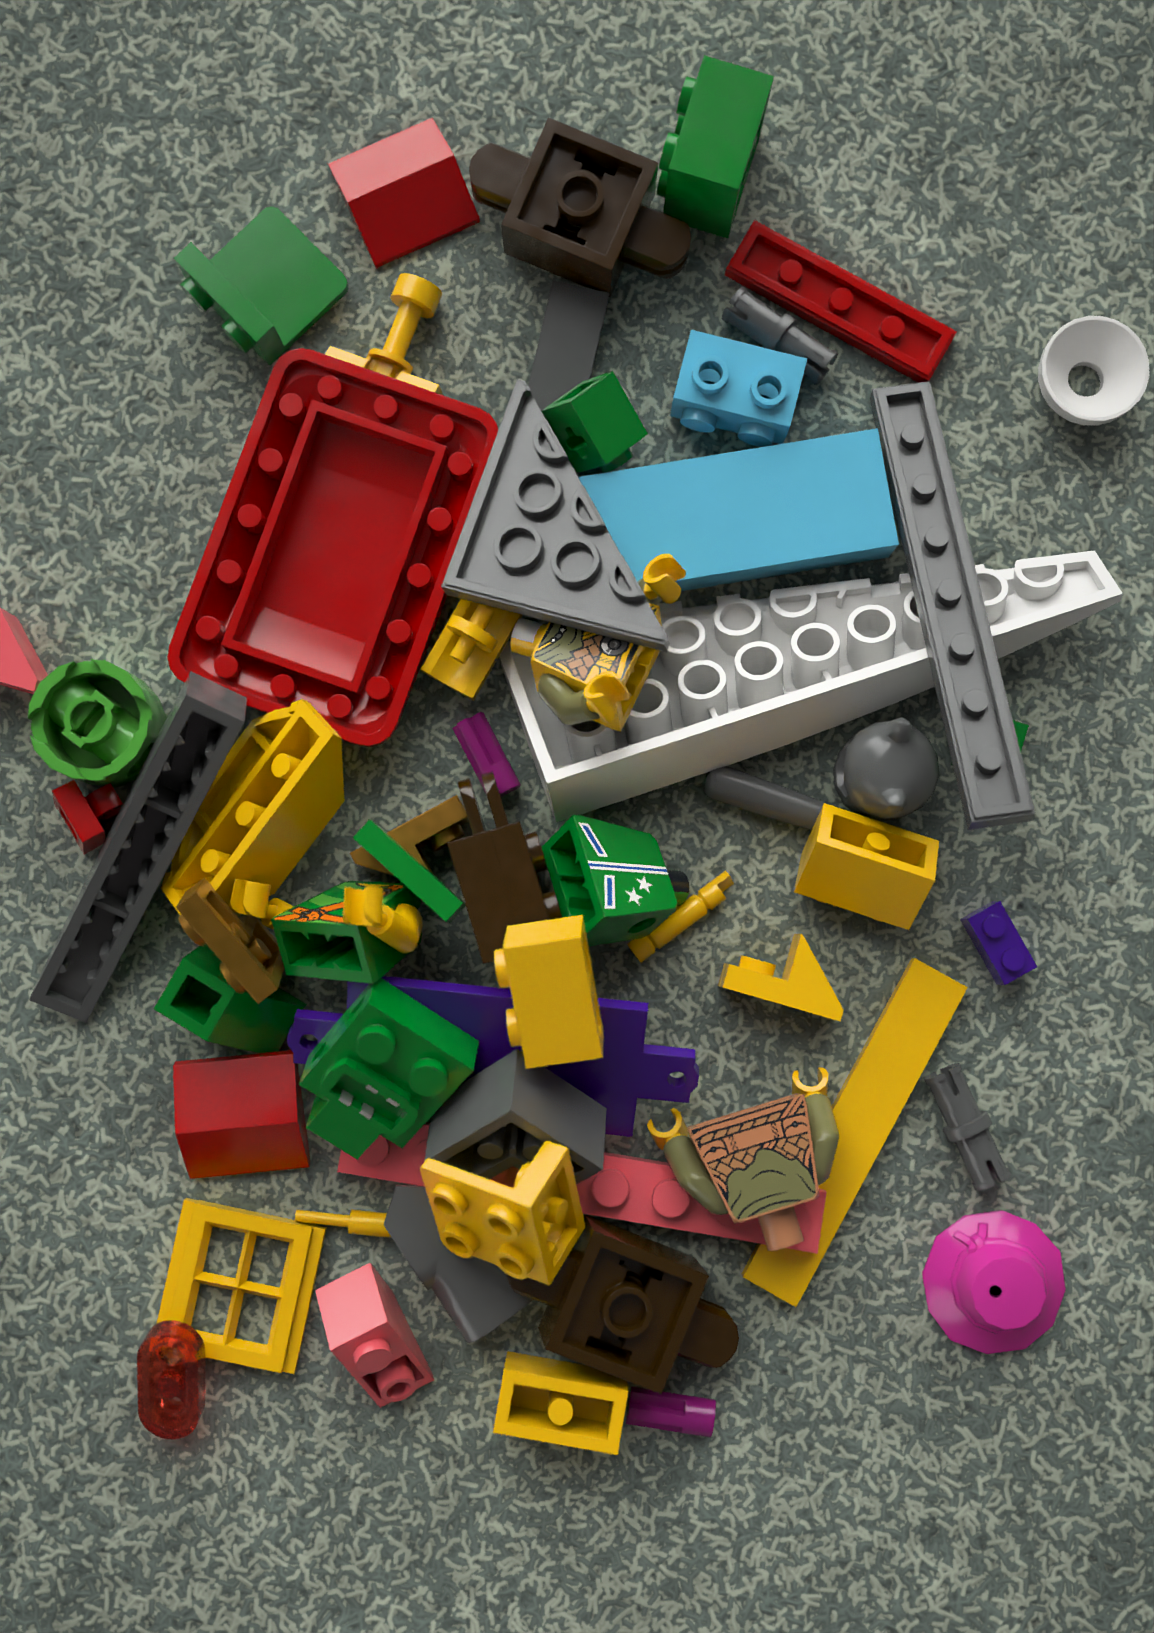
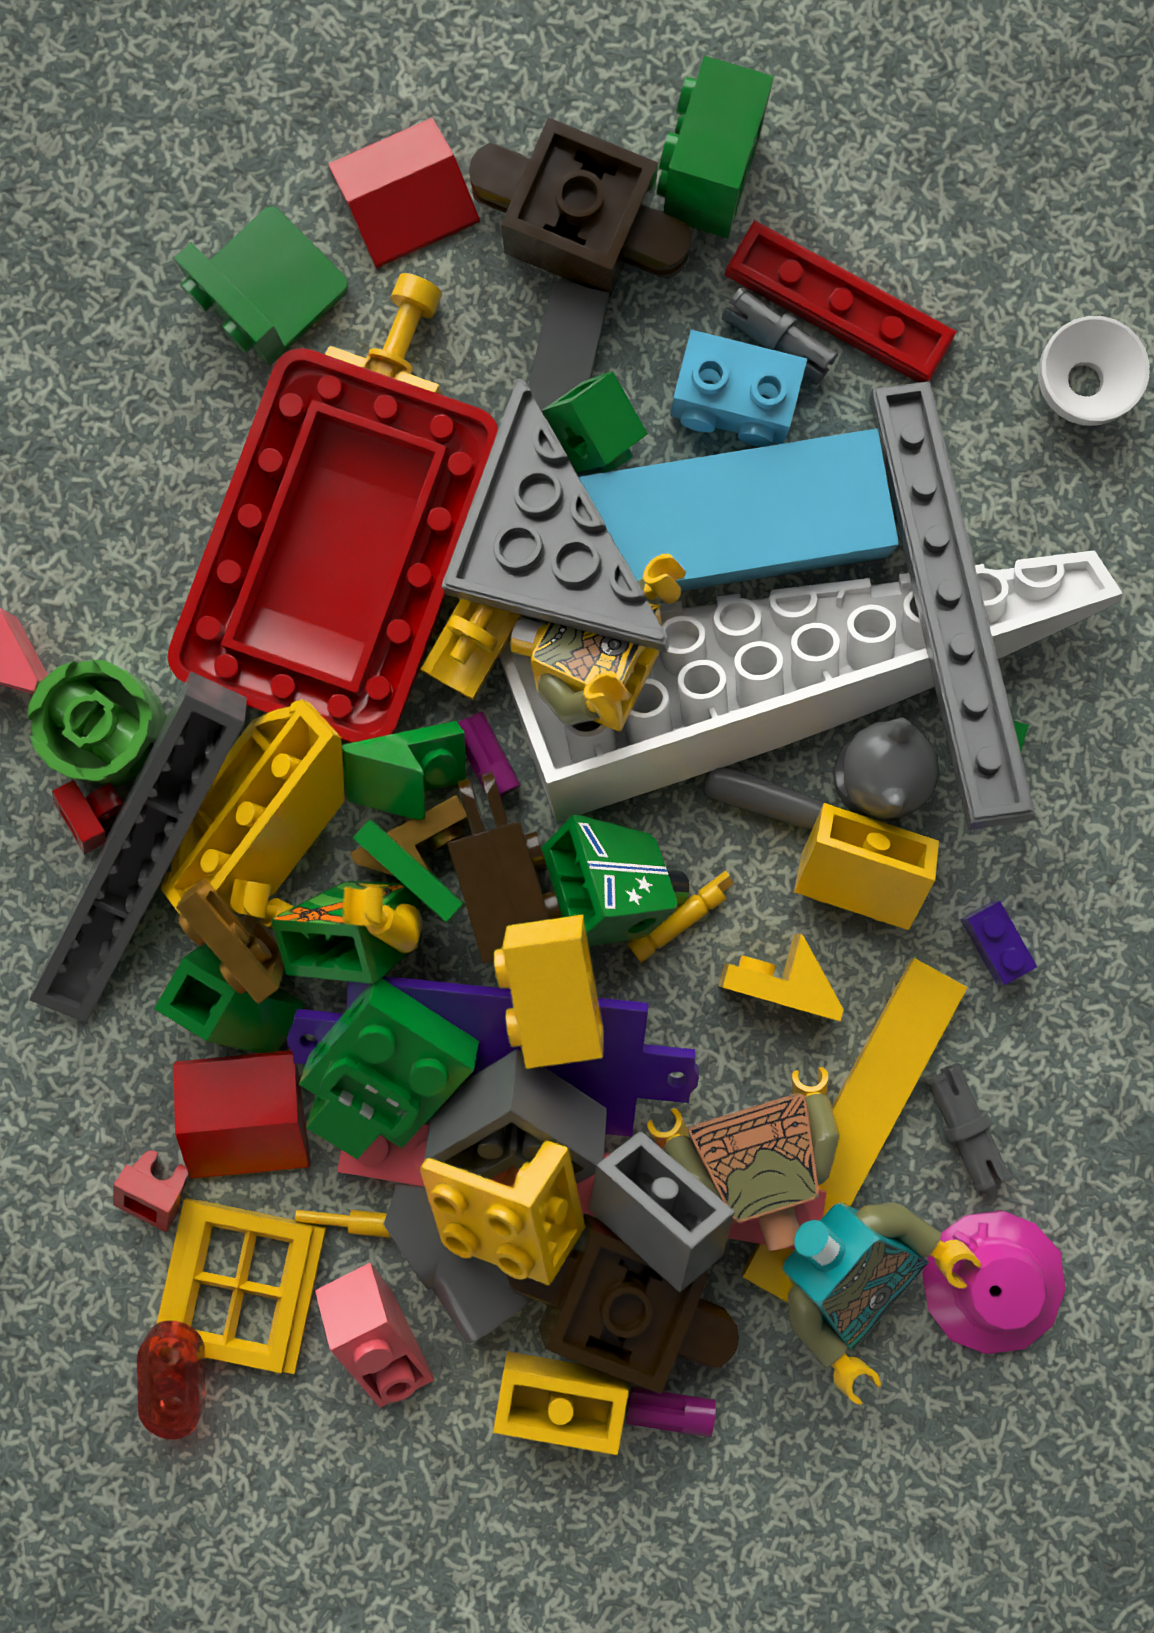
none -> tile [113,1150,188,1233]
none -> green slope [342,721,466,820]
none -> dark grey brick [589,1131,735,1292]
none -> torso [782,1202,981,1405]

